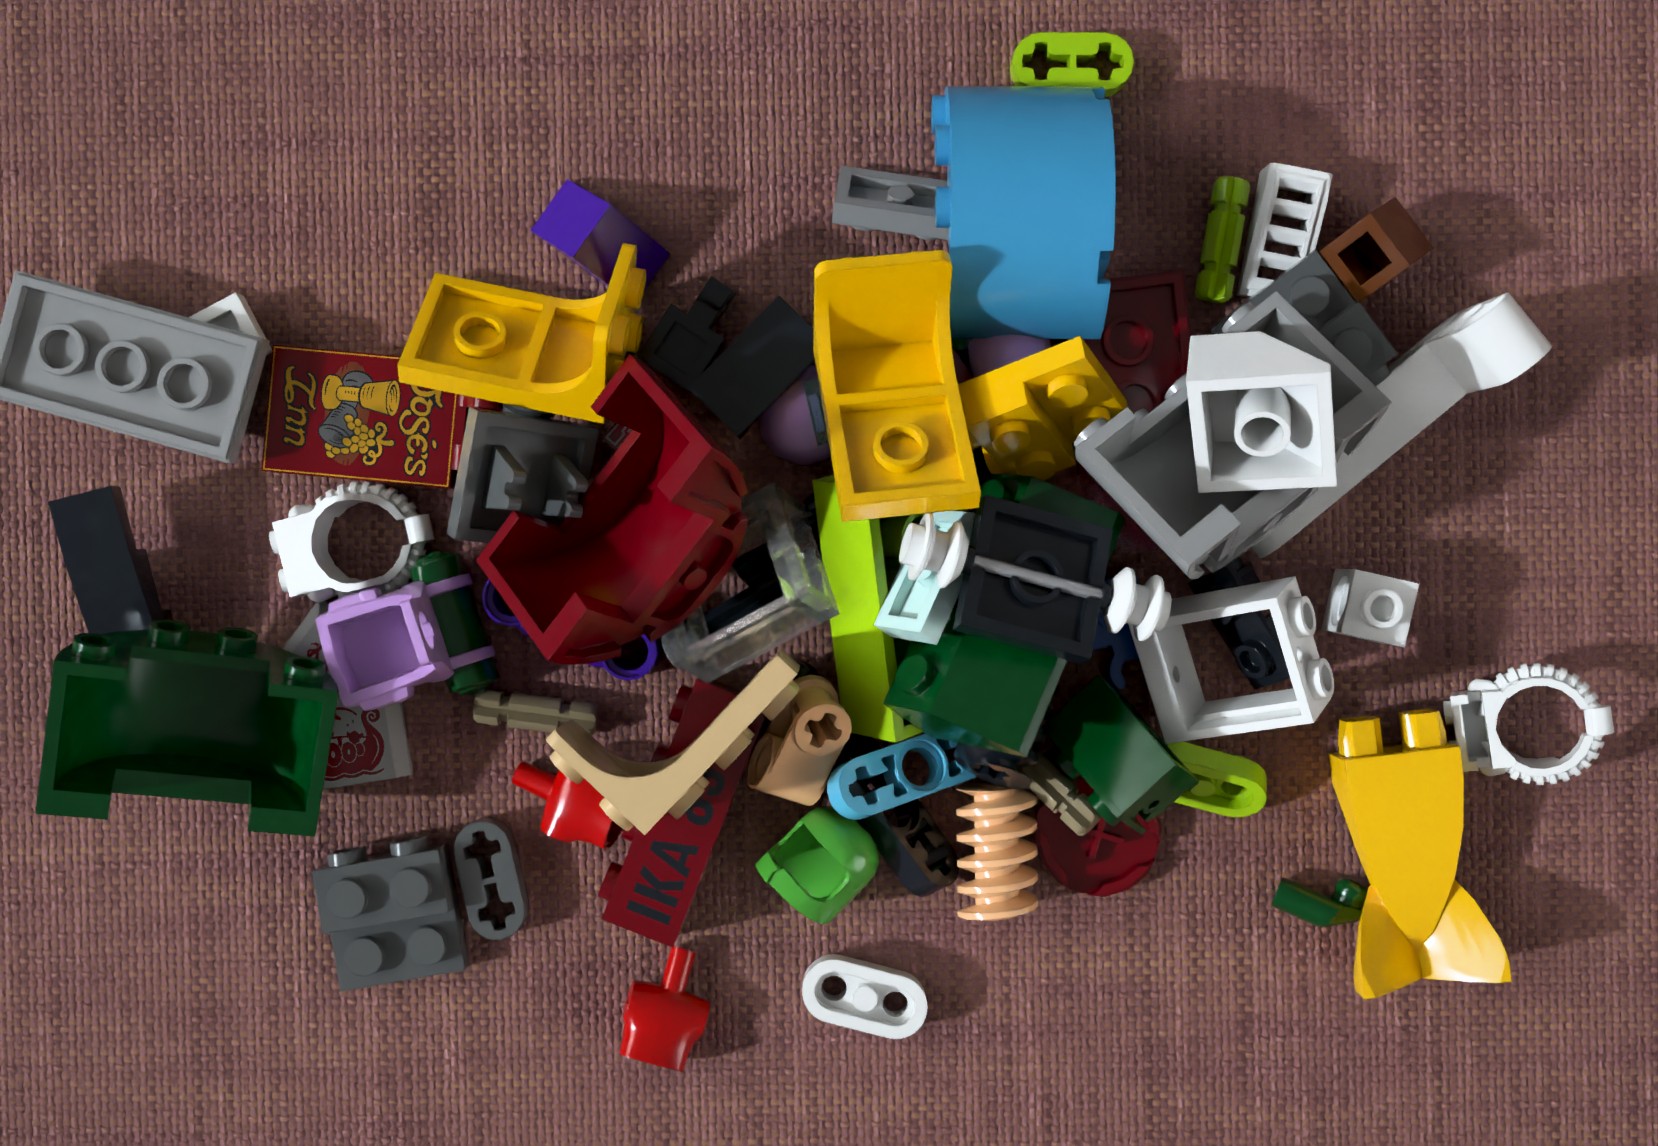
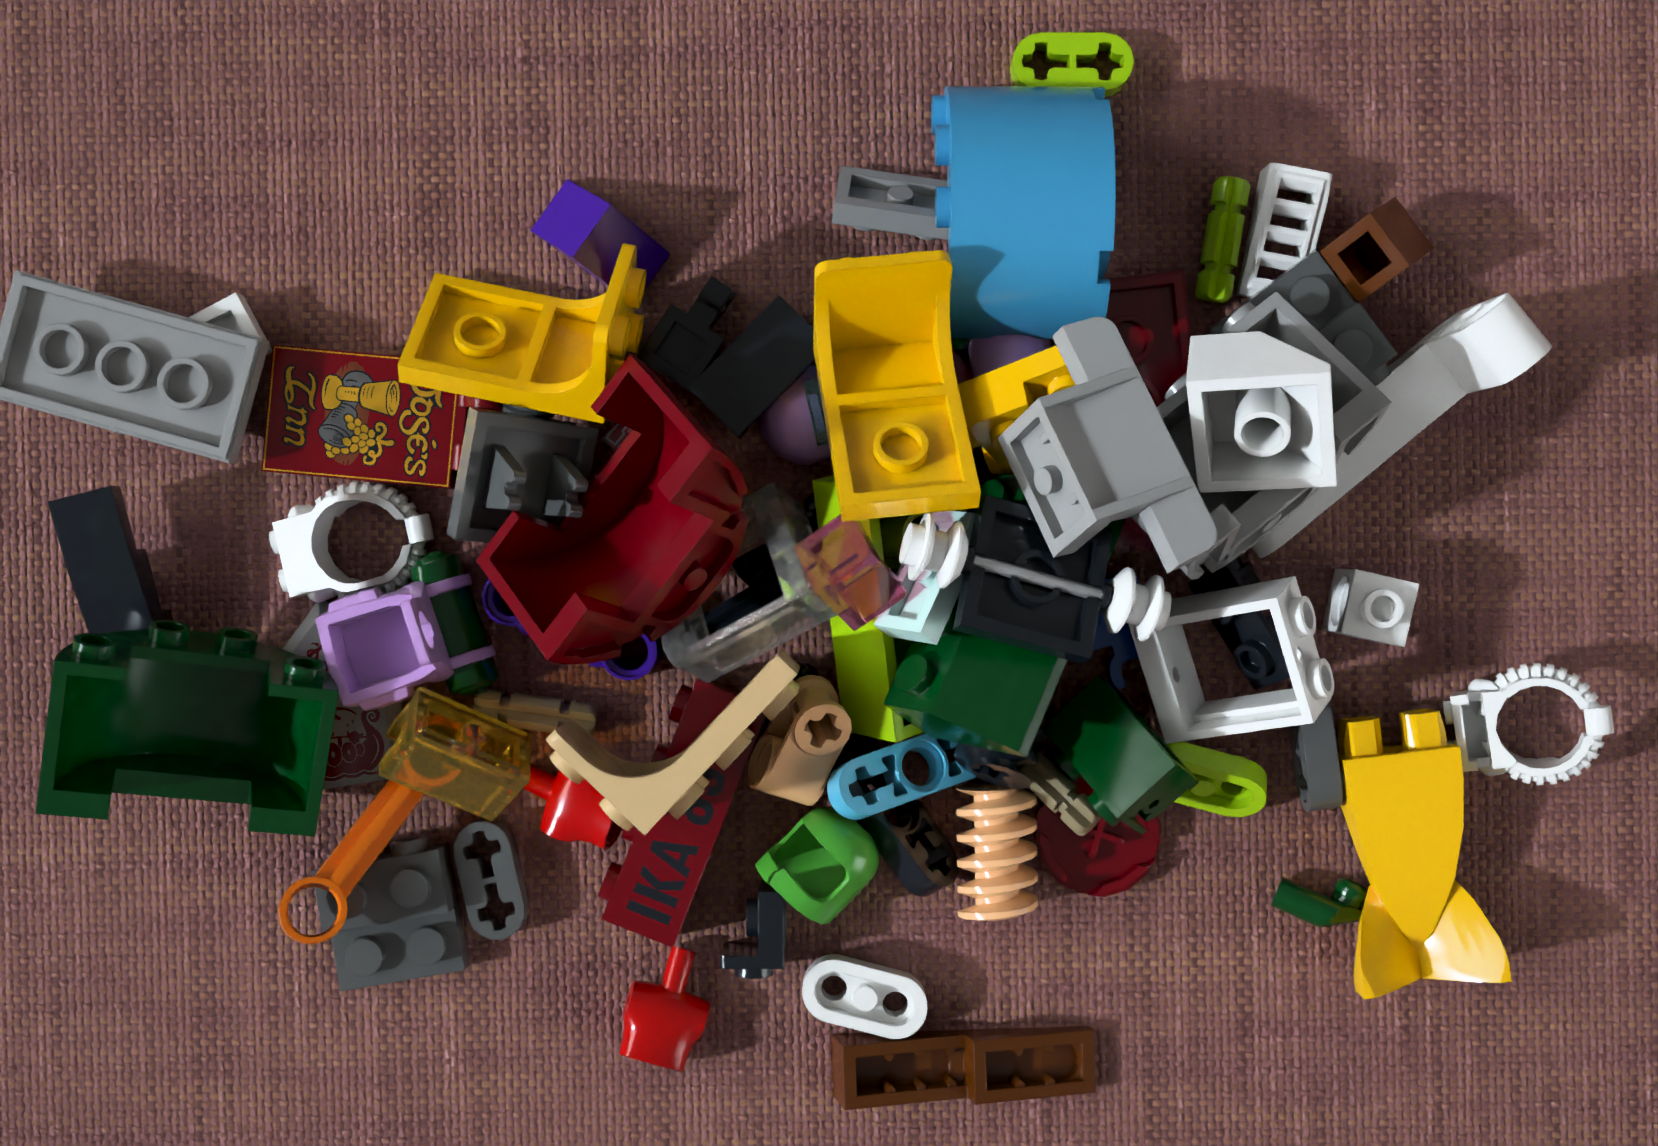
none -> orange piece [278,718,467,945]
none -> clear yellow hinge [378,686,531,821]
none -> black bracket [720,880,787,979]
none -> panel [794,514,907,632]
none -> reddish brown slope [831,1026,1096,1110]
none -> light grey plate [997,317,1217,574]
none -> dark grey beam [1288,702,1343,812]

